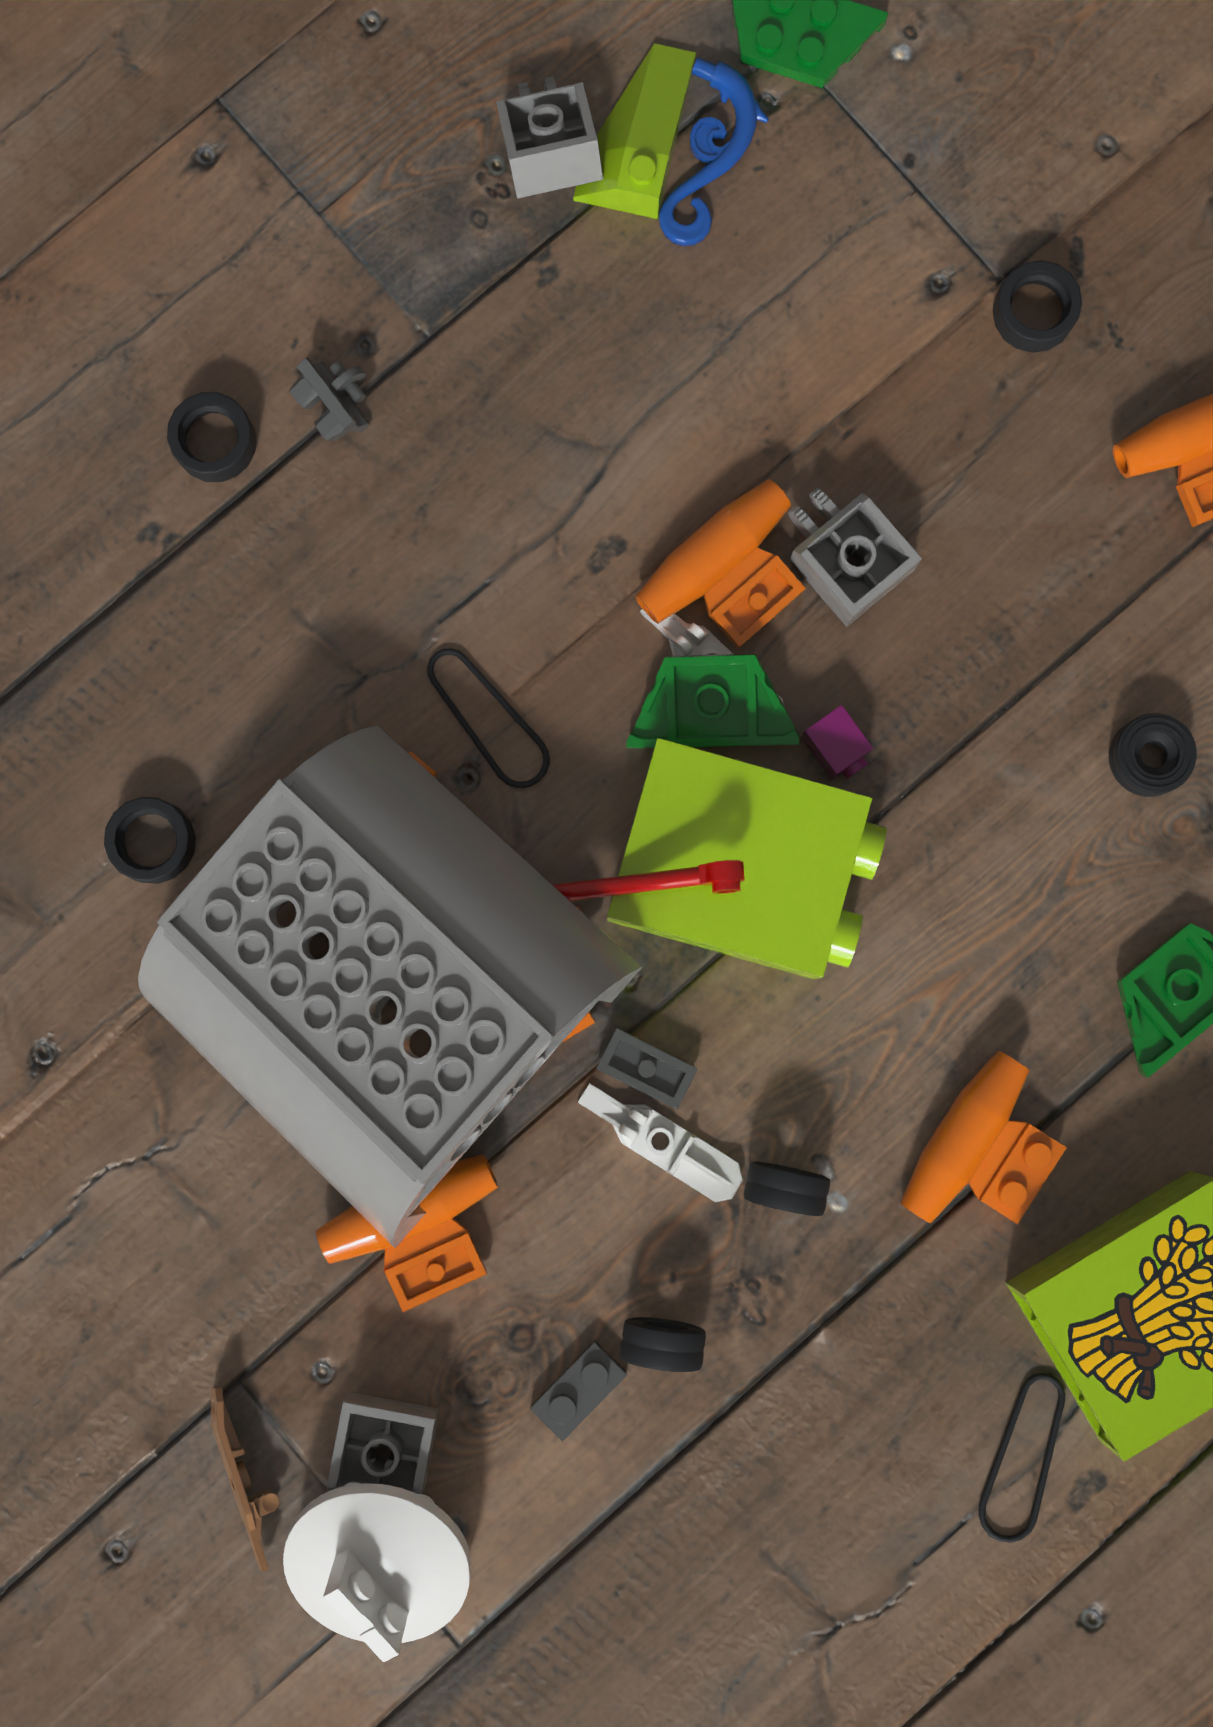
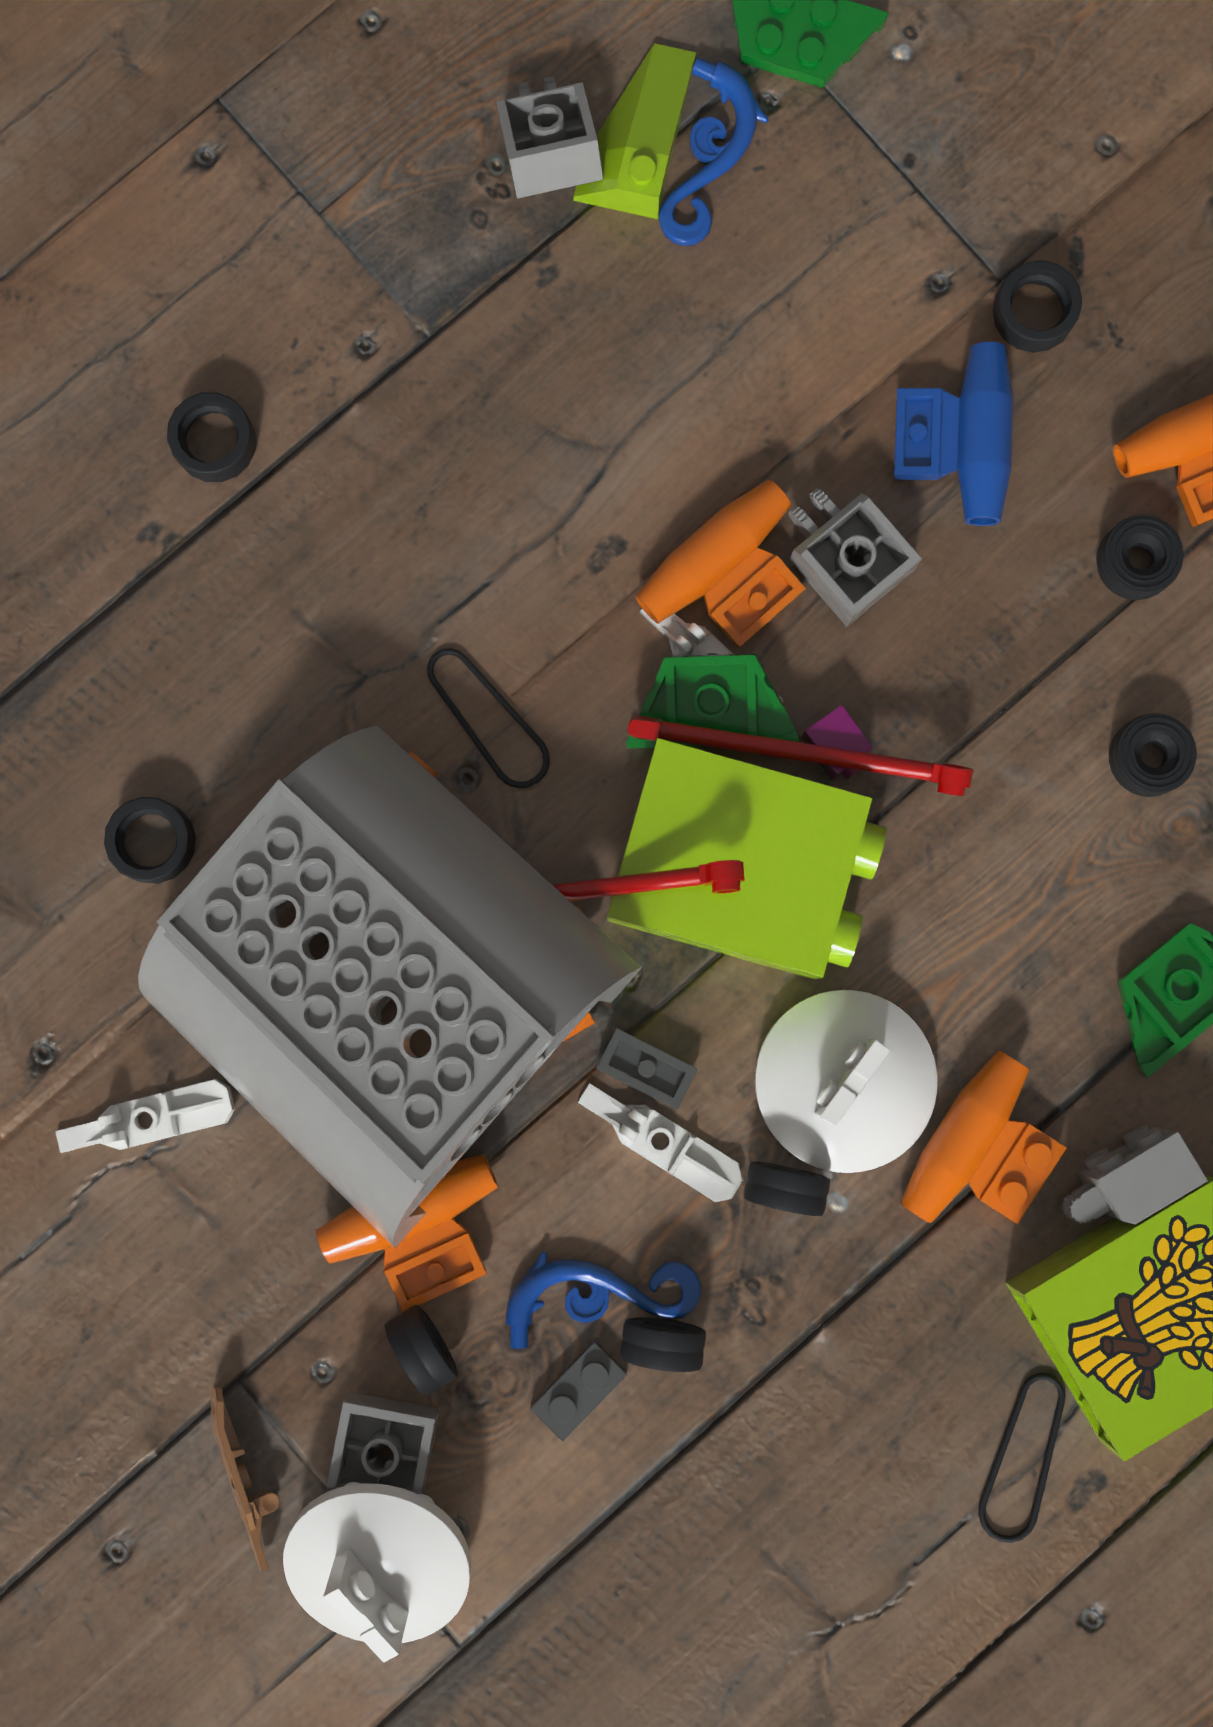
dark grey hips [289,358,370,442] -> none
none -> white piece [55,1079,235,1153]
none -> black tyre [385,1305,458,1396]
none -> blue plant [505,1251,701,1349]
none -> red hinge [627,715,973,796]
none -> white bracket [755,990,938,1173]
none -> blue plate [894,342,1013,526]
none -> light grey hinge [1061,1125,1208,1224]
none -> black tyre [1096,515,1184,600]

